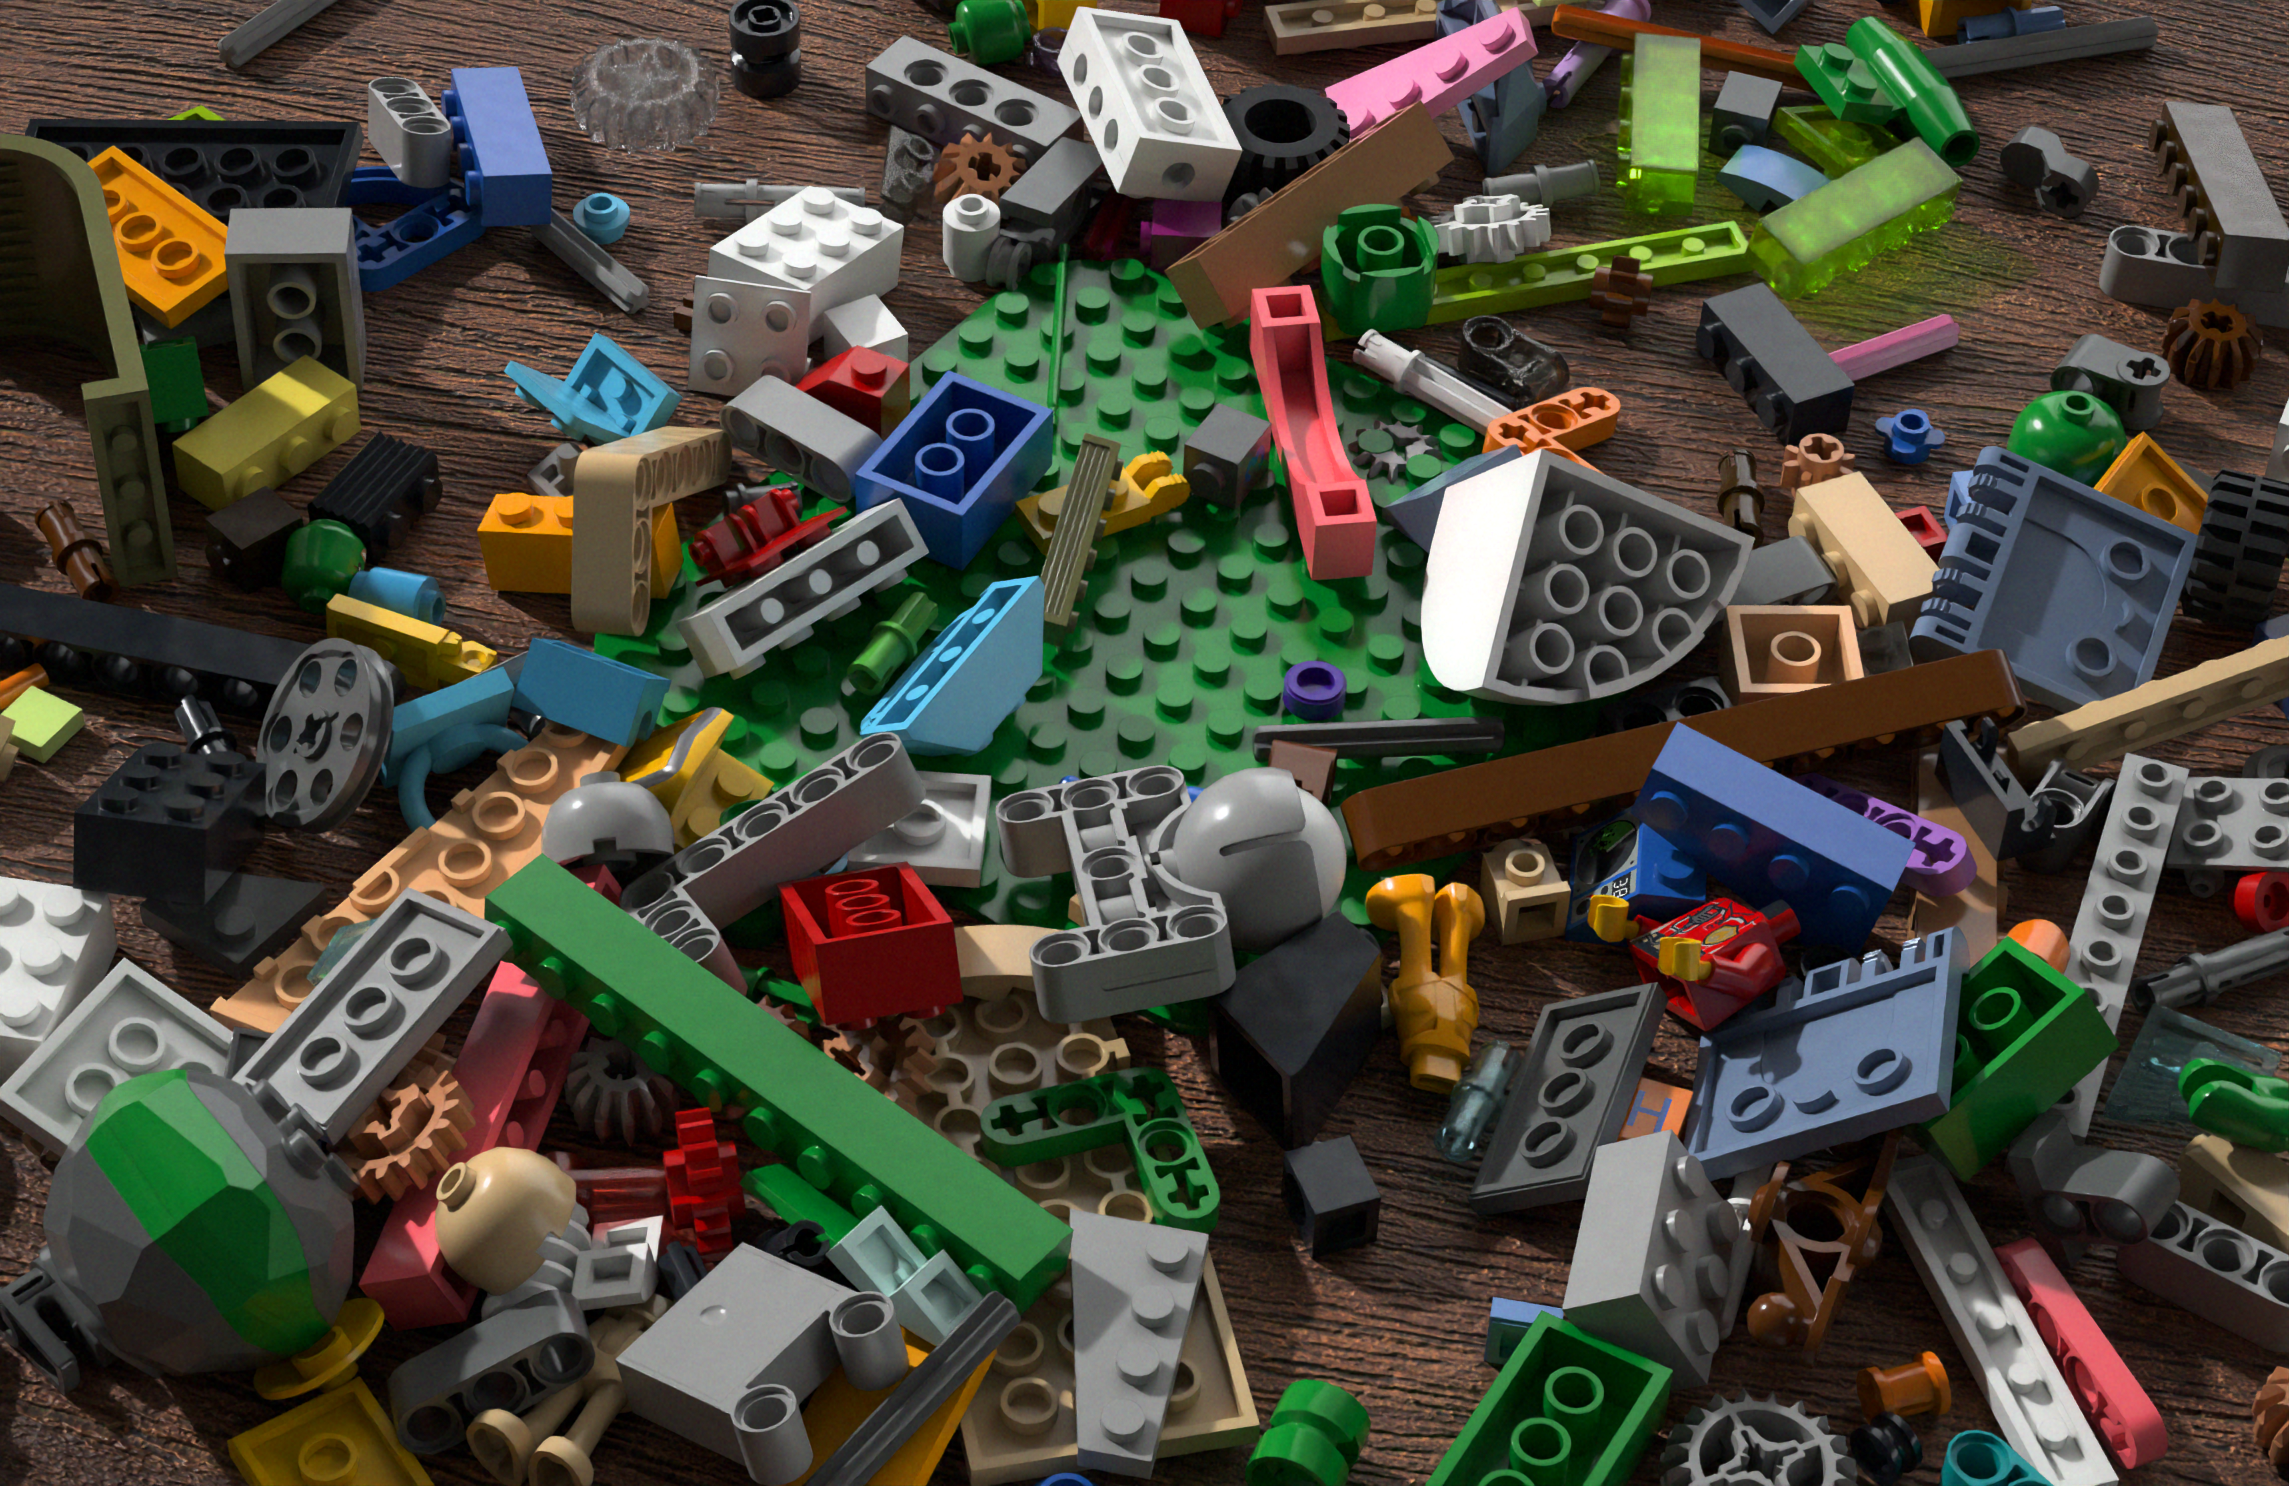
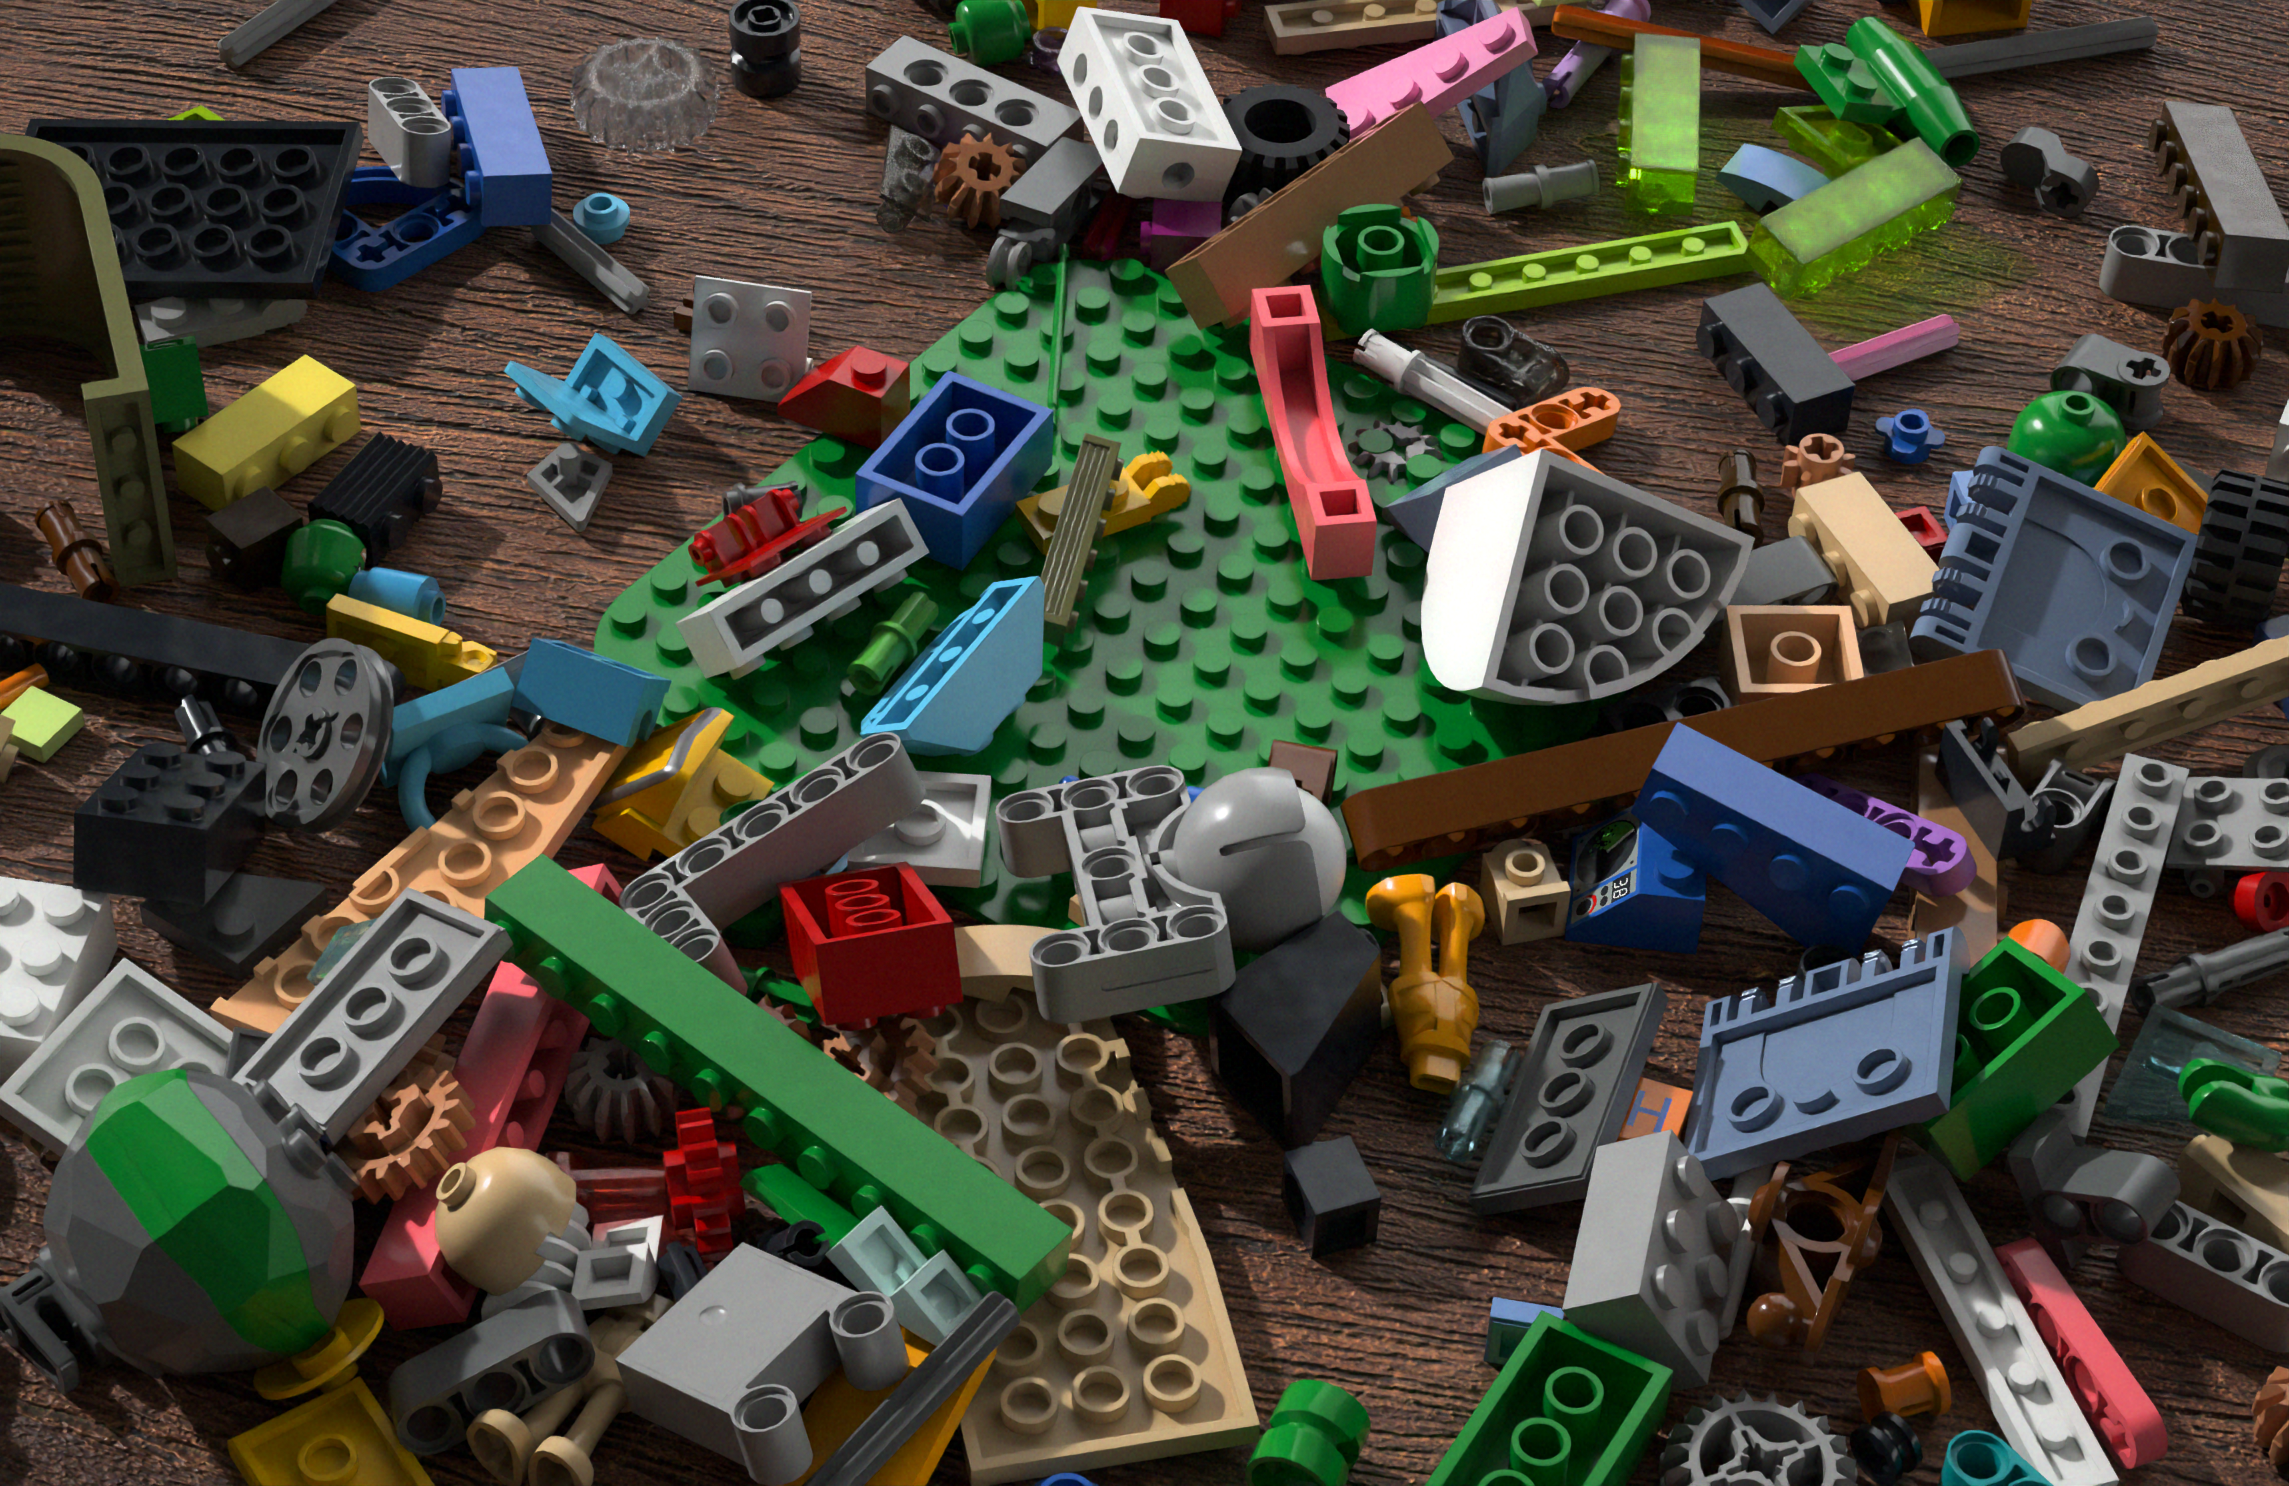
light orange plate [87,145,229,329] -> none
light grey brick [224,208,367,392] -> none
light orange brick [477,493,684,599] -> none
light grey cylinder [541,771,675,880] -> none
tan beam [571,426,732,636] -> none
light grey pin [694,179,865,224] -> none
white brick [707,186,904,345] -> none
light grey beam [719,375,884,503] -> none
white brick [823,294,908,363] -> none
white brick [943,194,1000,282] -> none
green beam [980,1067,1220,1234] -> none
light grey wing [1069,1209,1209,1480] -> none
dark grey brick [1183,403,1272,509] -> none
dark grey axle [1252,716,1505,763] -> none
dark purple tile [1283,661,1347,721] -> none
white gear [1429,194,1551,264] -> none
red torso [1587,895,1801,1031] -> none
reddish brown gear [1589,255,1654,328] -> none
dark grey brick [1707,71,1783,157] -> none
medium blue axle [1957,6,2065,45] -> none

